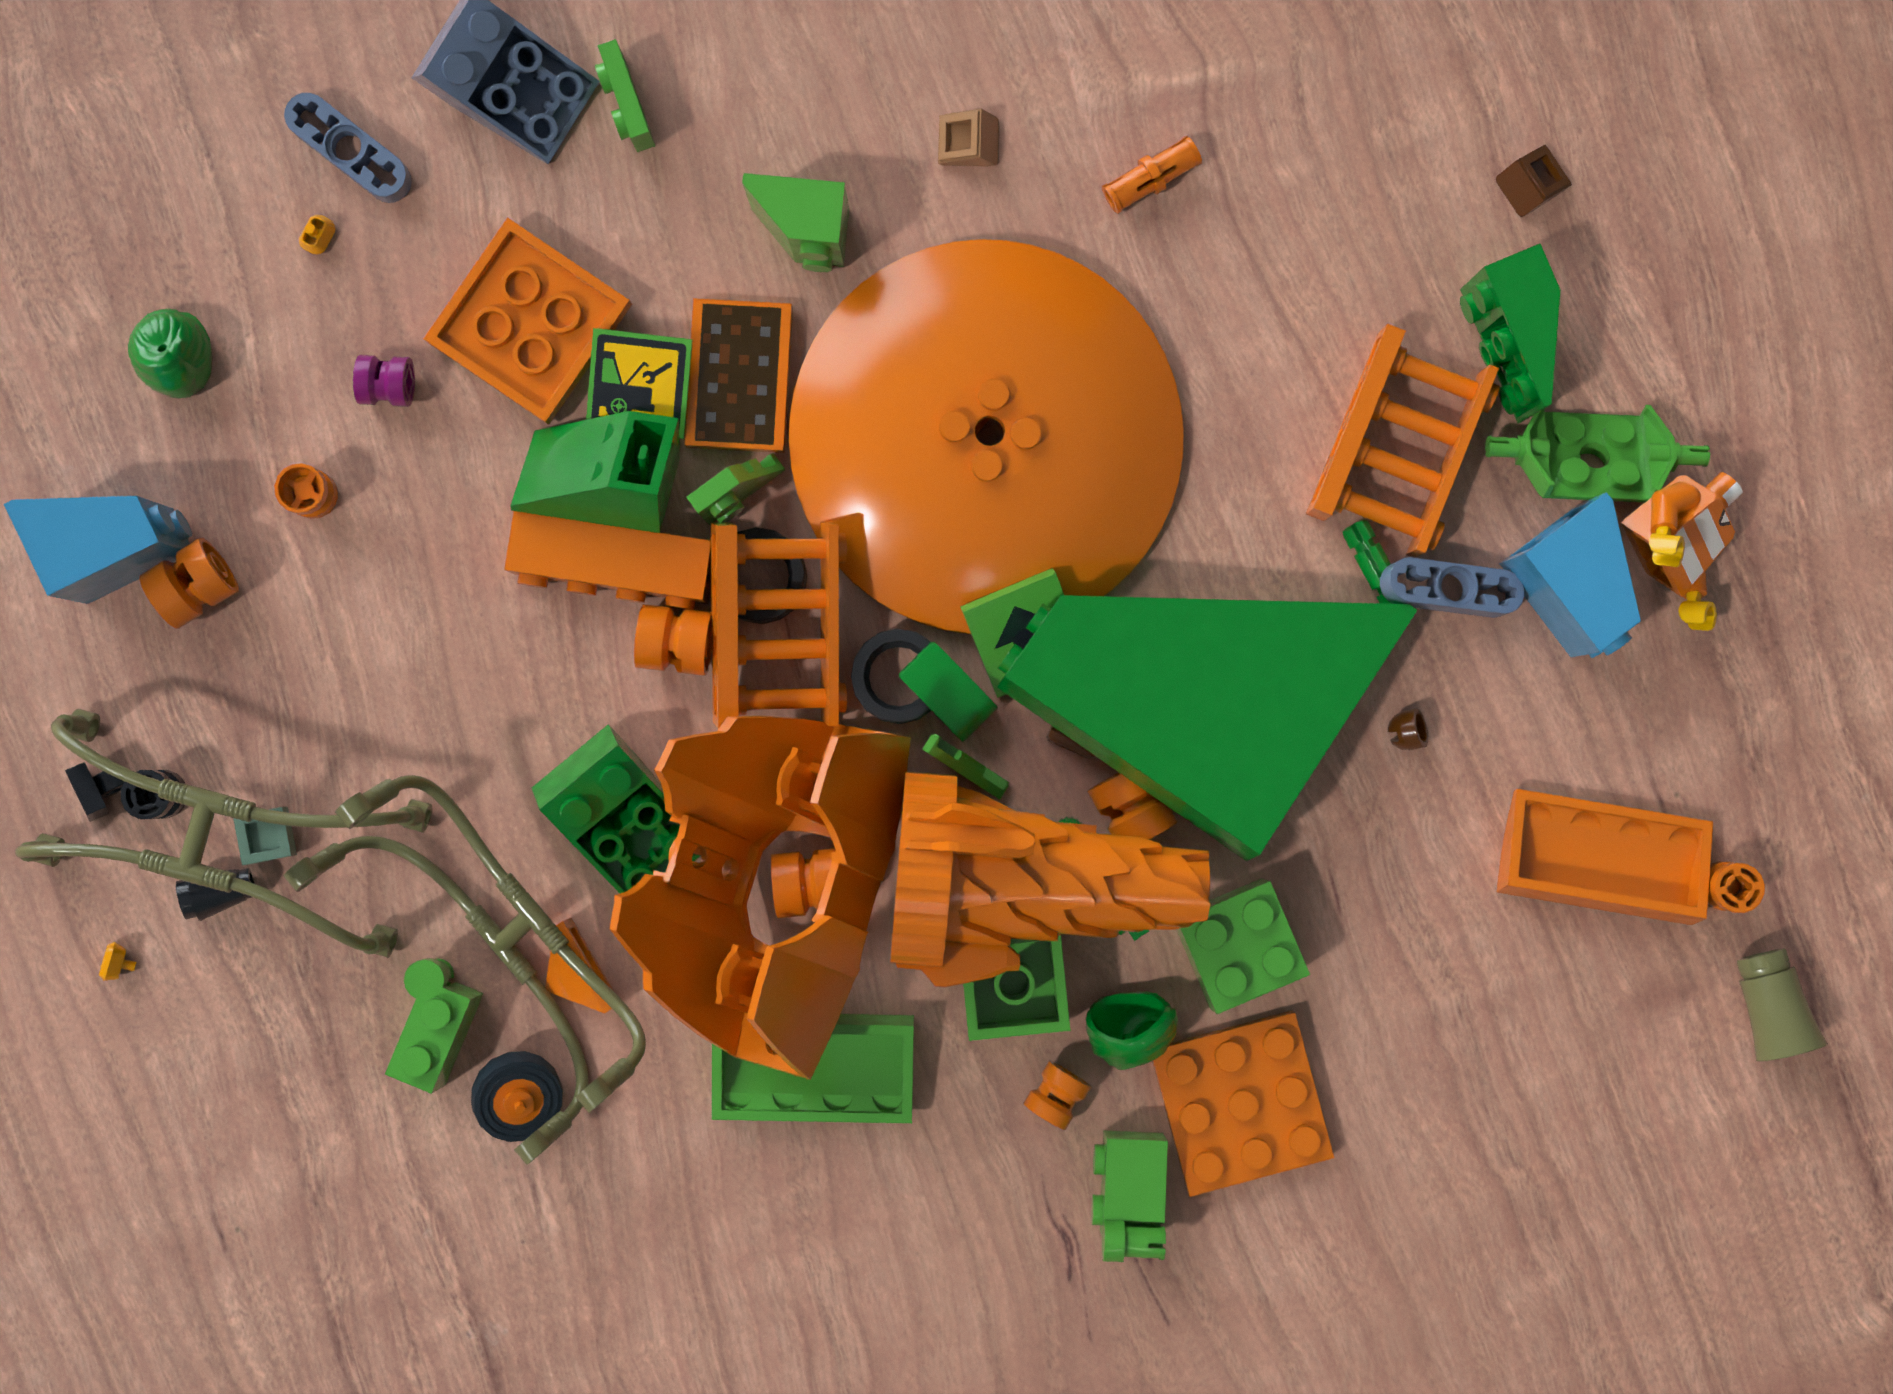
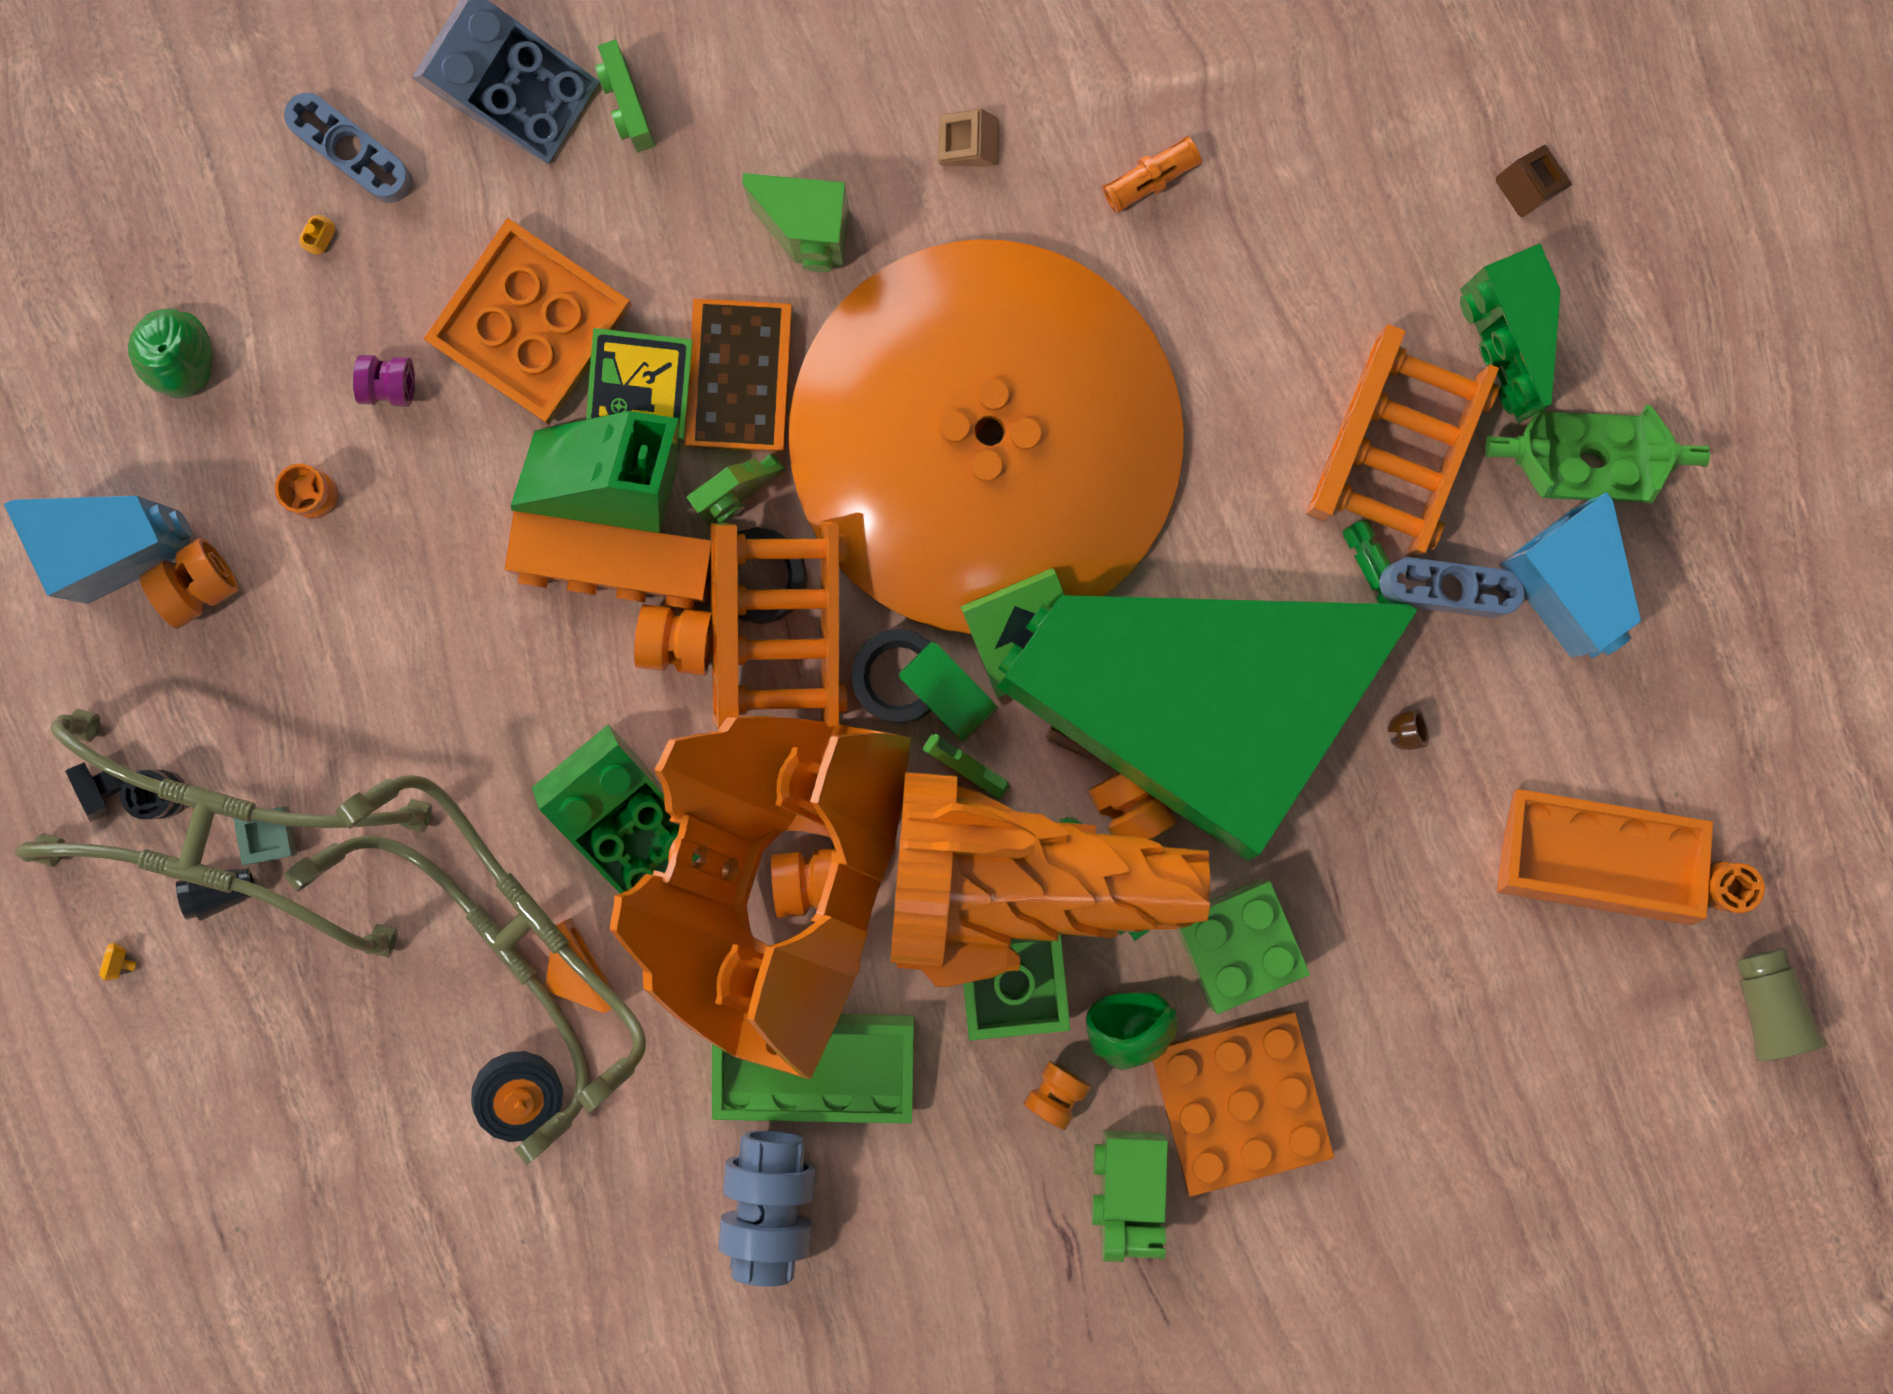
bright green hinge [385,958,484,1094] -> none
orange torso [1621,472,1743,631] -> none
none -> sand blue piece [718,1130,816,1287]

